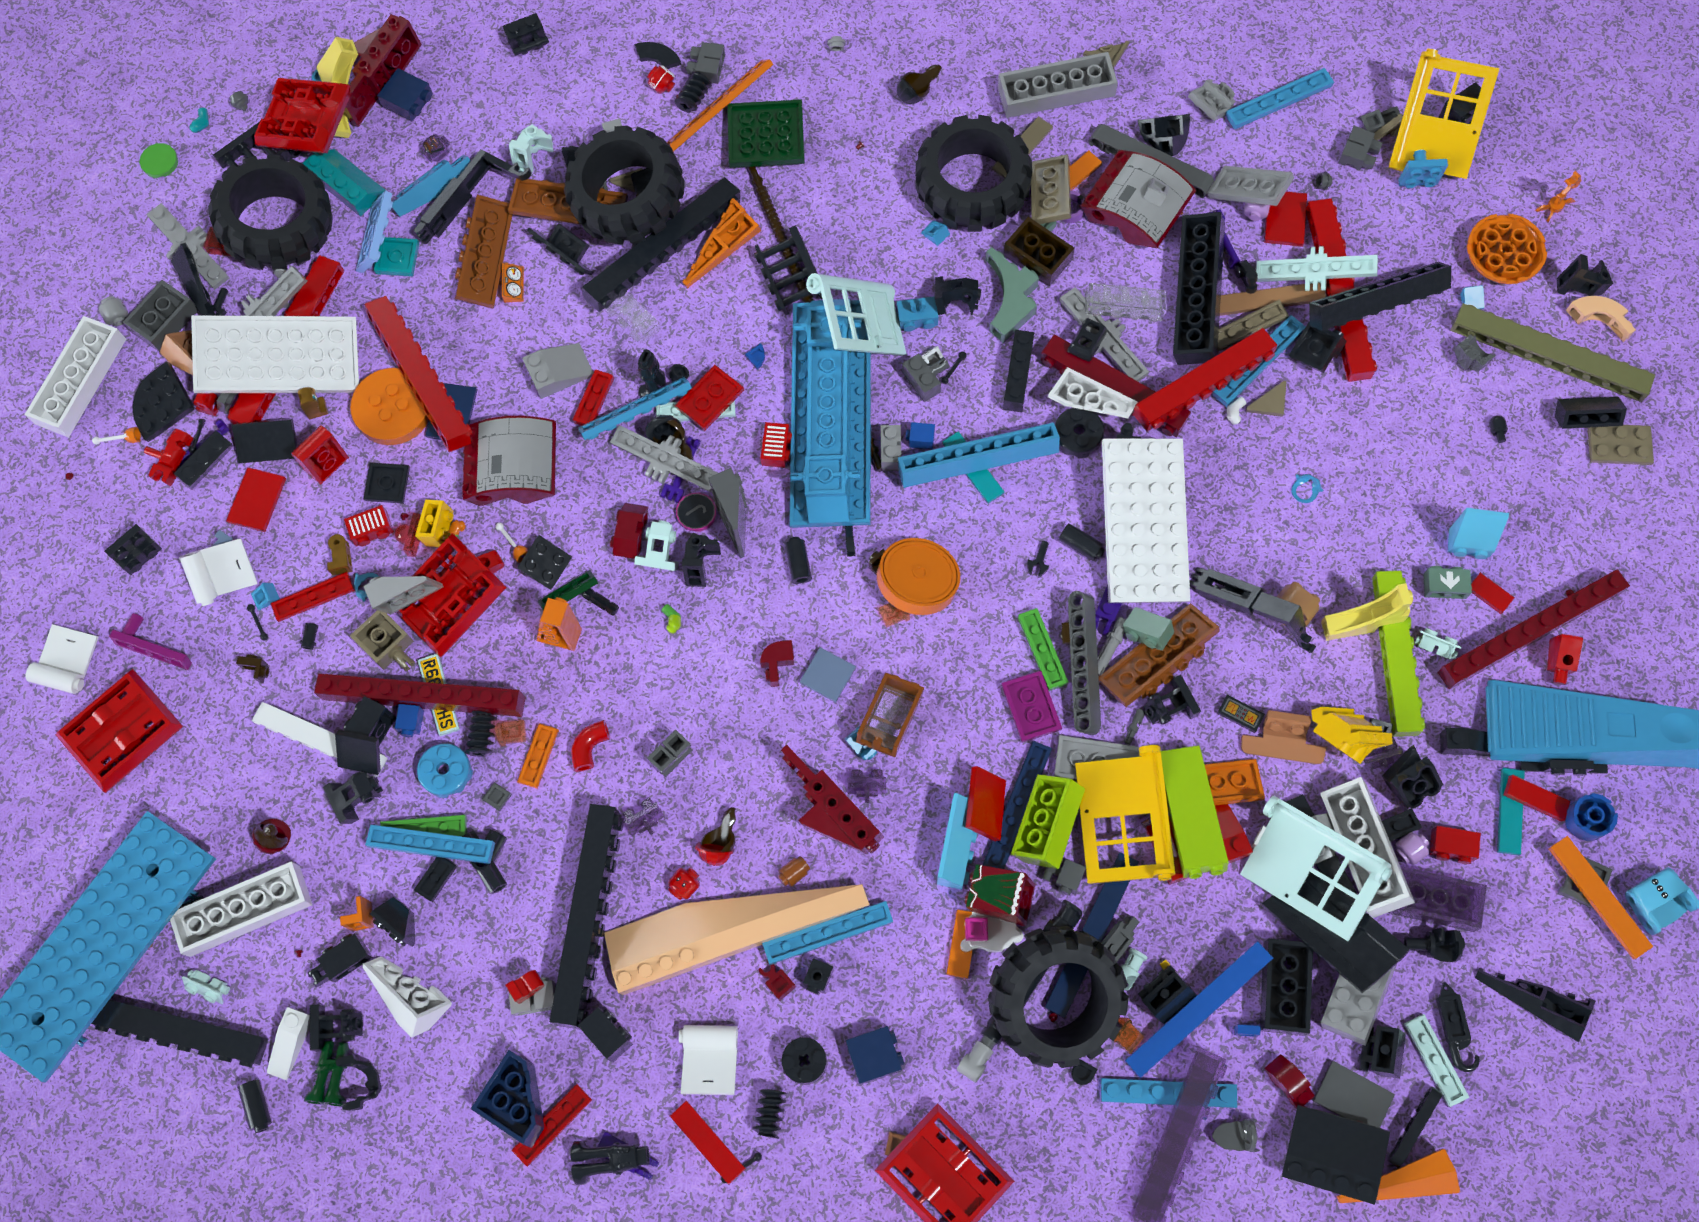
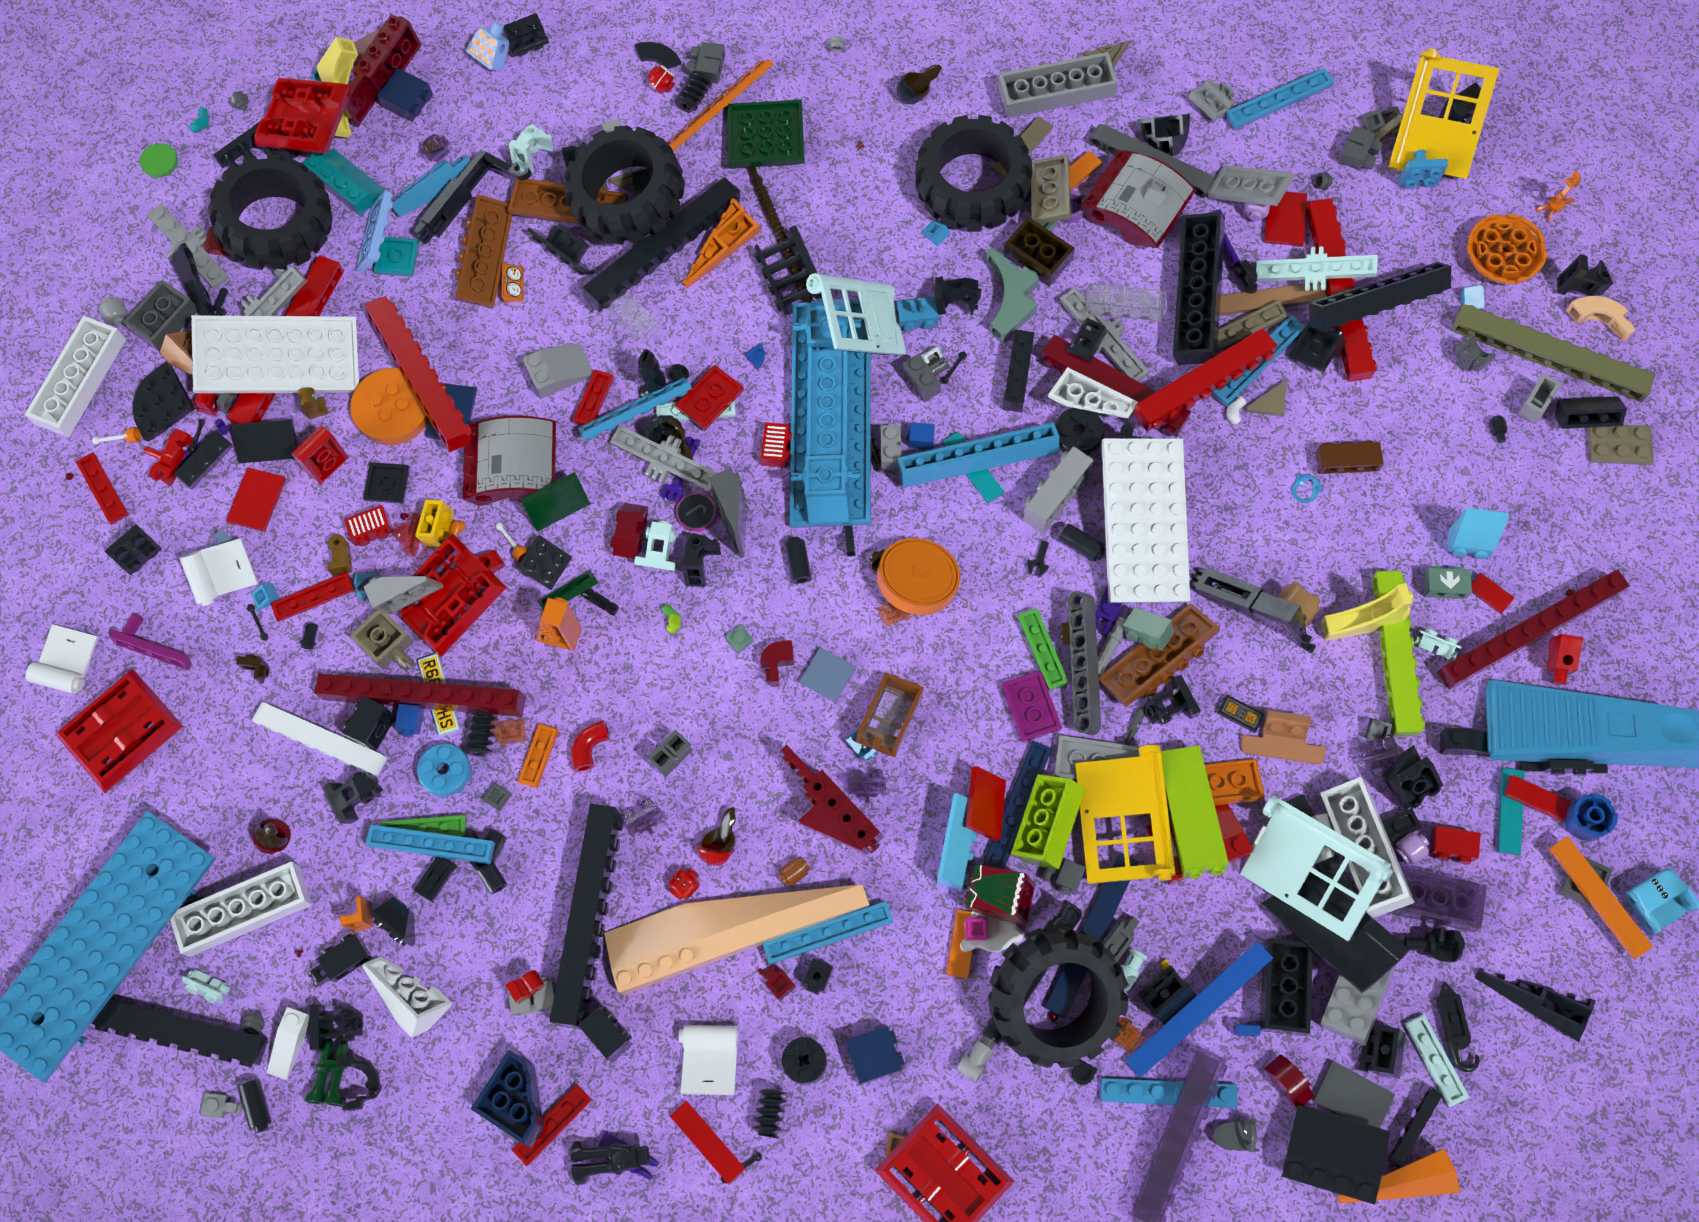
black tile [335,730,381,775] -> none
yellow slope [1311,707,1393,764] -> none
none -> red tile [76,452,129,525]
none -> light grey plate [200,1093,242,1119]
none -> dark grey plate [242,1010,265,1034]
none -> light blue torso [466,21,509,70]
none -> dark green tile [520,472,591,532]
none -> sand green plate [725,624,754,654]
none -> light grey brick [1023,446,1093,534]
none -> reddish brown brick [1316,440,1384,474]
none -> light grey piece [1517,373,1561,424]

